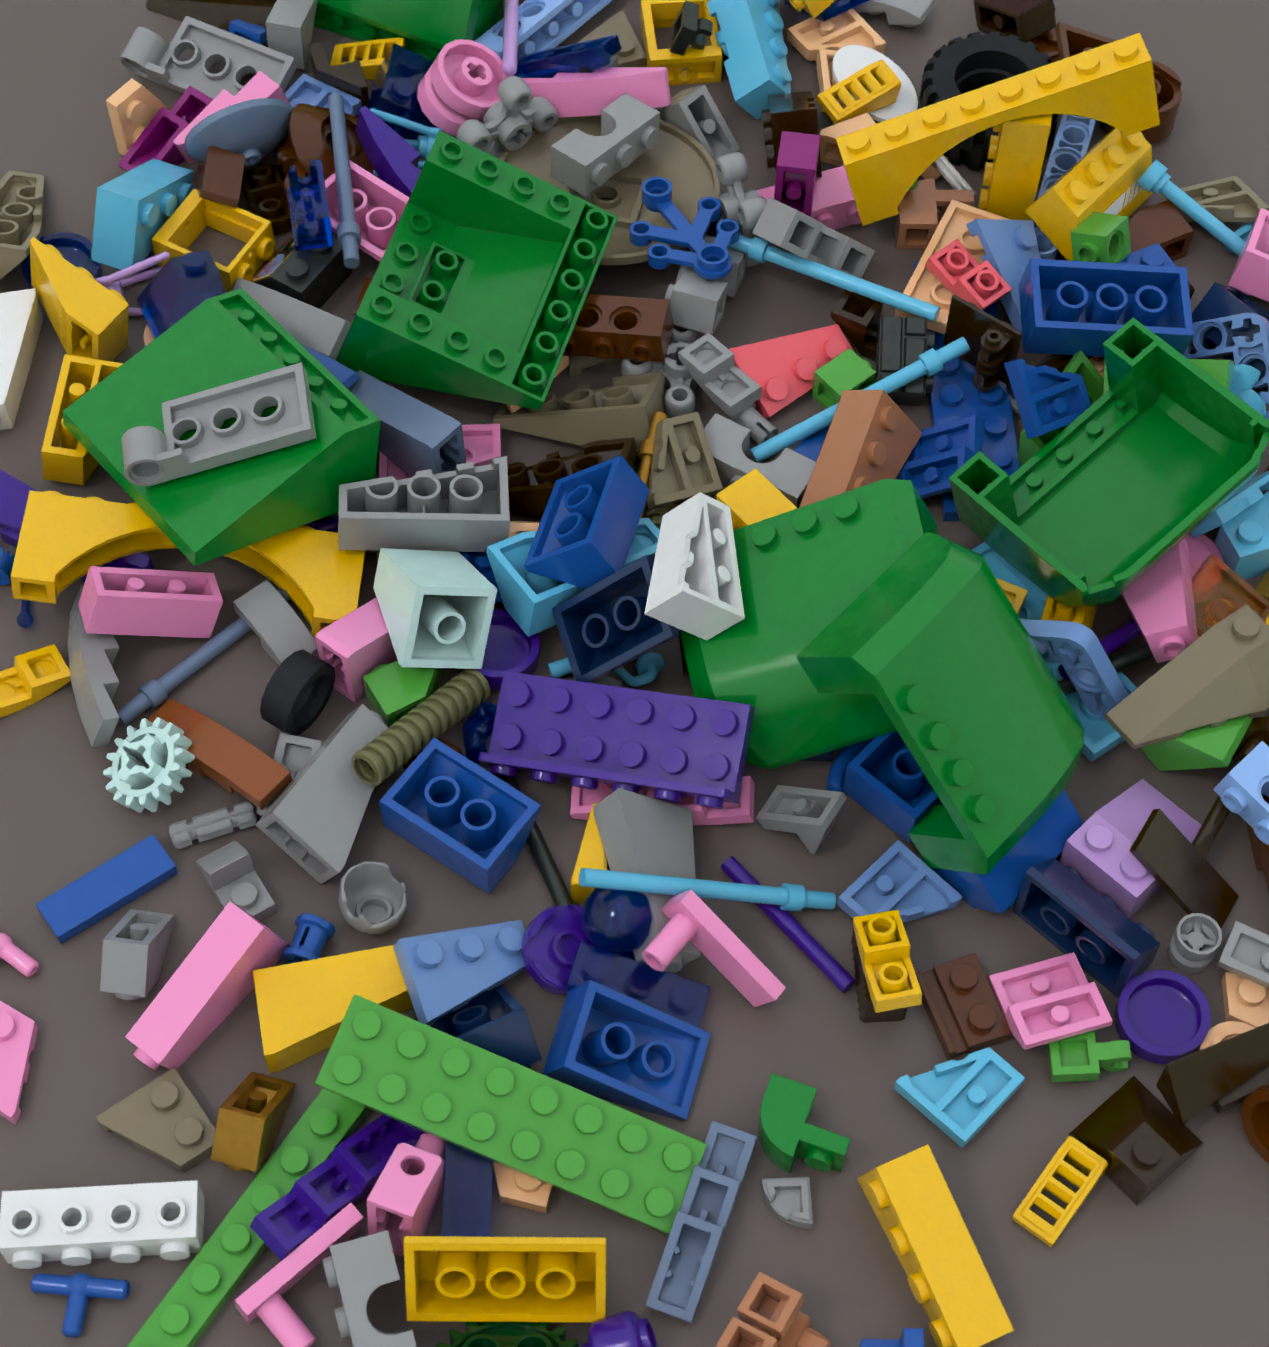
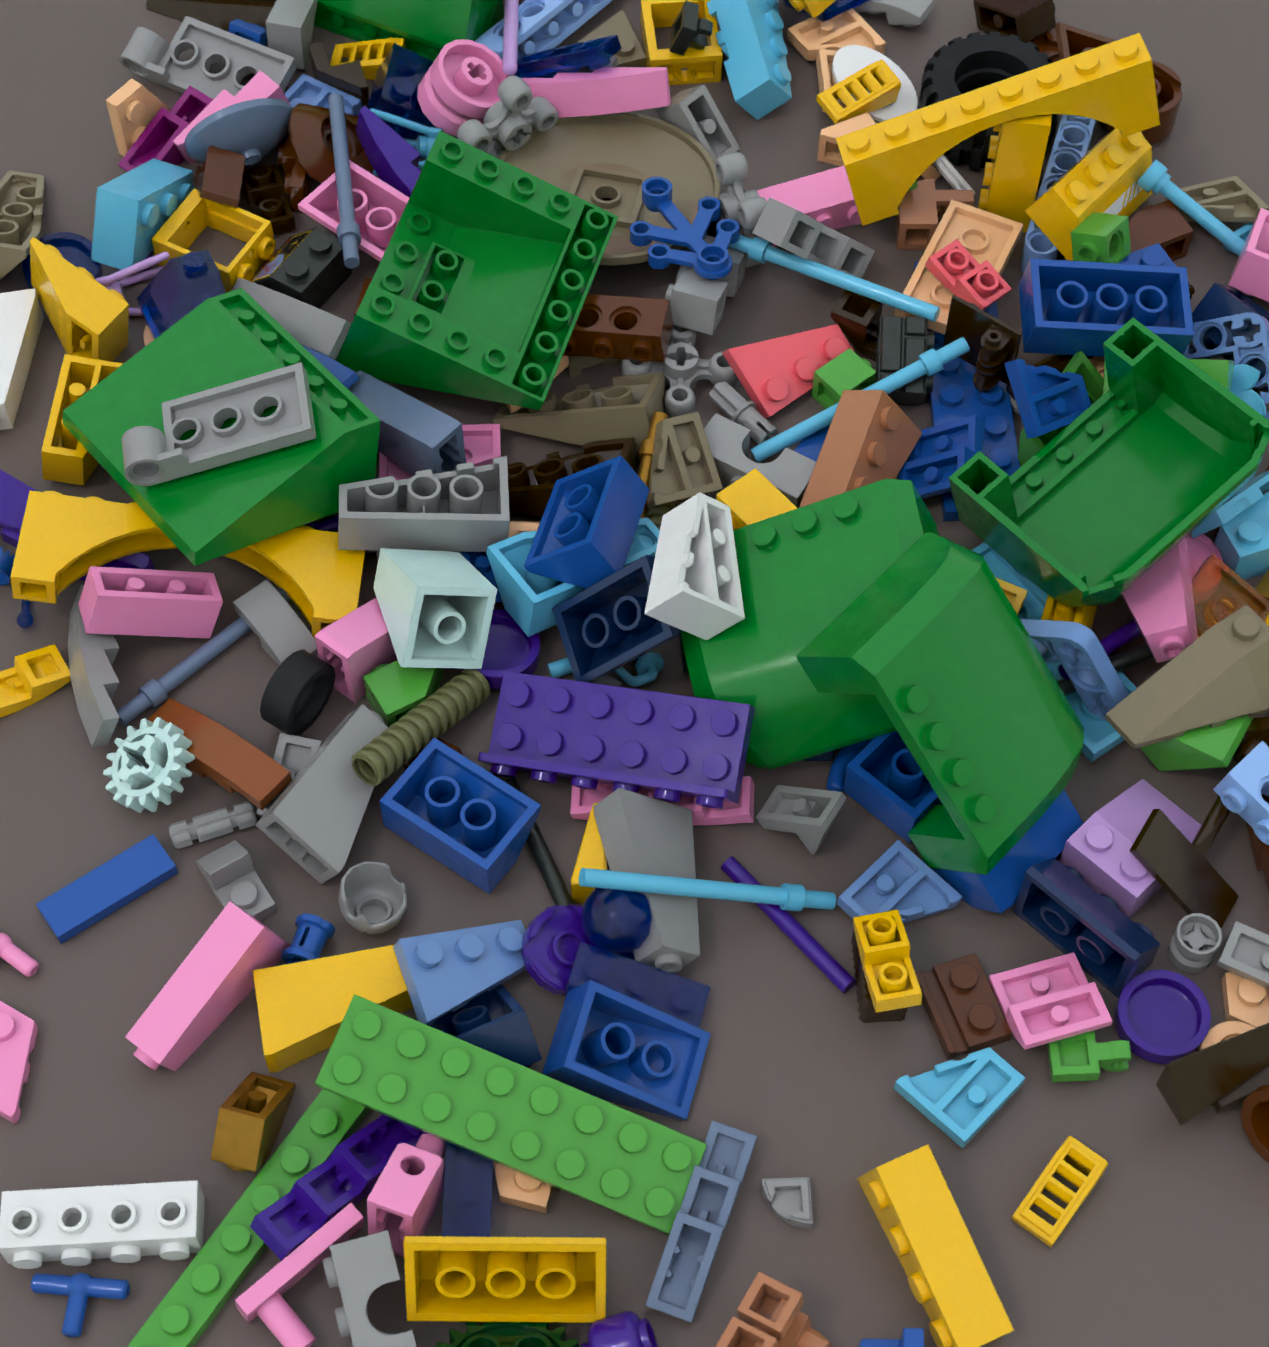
dark tan wing [95,1067,216,1172] -> none
light grey slope [100,909,174,1000] -> none
clear blue hinge [287,159,334,251] -> none
clear blue arm [462,702,497,763] -> none
light grey arch [551,93,660,196] -> none
bright pink piece [642,889,786,1007] -> none
light grey slope [678,332,761,418] -> none
green brick [758,1073,851,1173] -> none
dark brown wedge [762,91,822,178] -> none
magenta brick [774,131,821,217] -> none
medium blue wing [966,219,1041,332] -> none
dark brown slope [1068,1076,1203,1205] -> none

